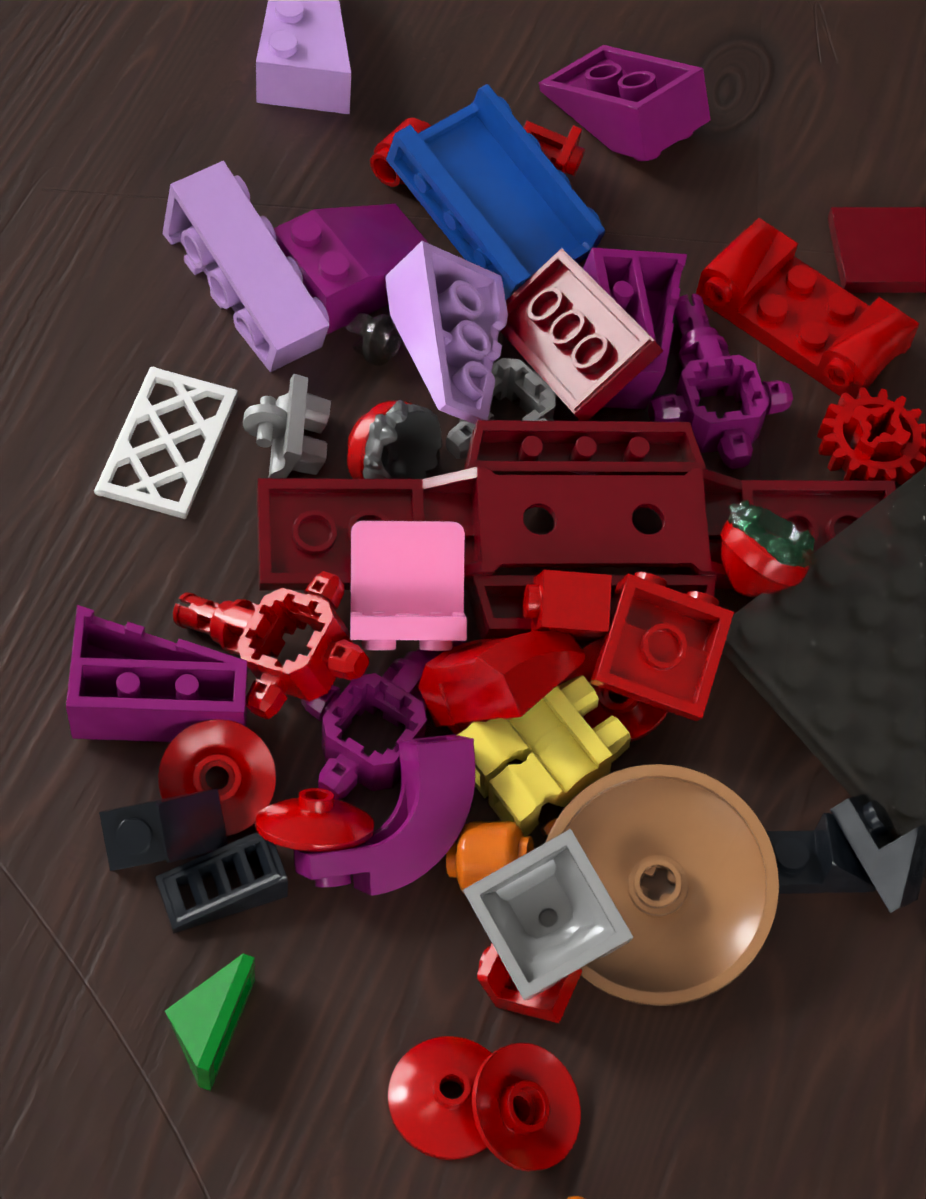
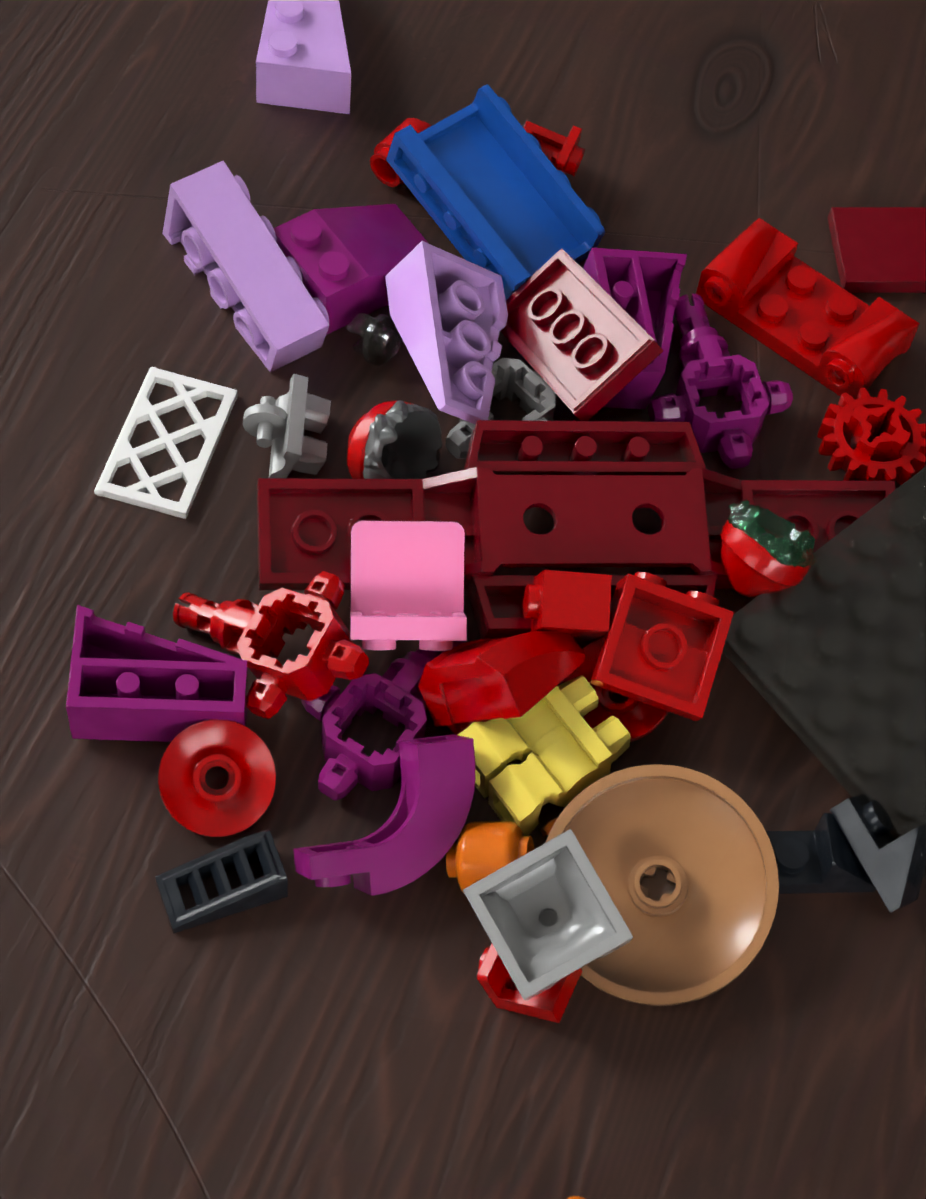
black slope [99,788,228,871] -> none
green slope [165,953,255,1091] -> none
red dish [255,788,374,852] -> none
red dish [388,1036,492,1160] -> none
red dish [472,1043,581,1172] -> none
magenta slope [539,45,711,161] -> none

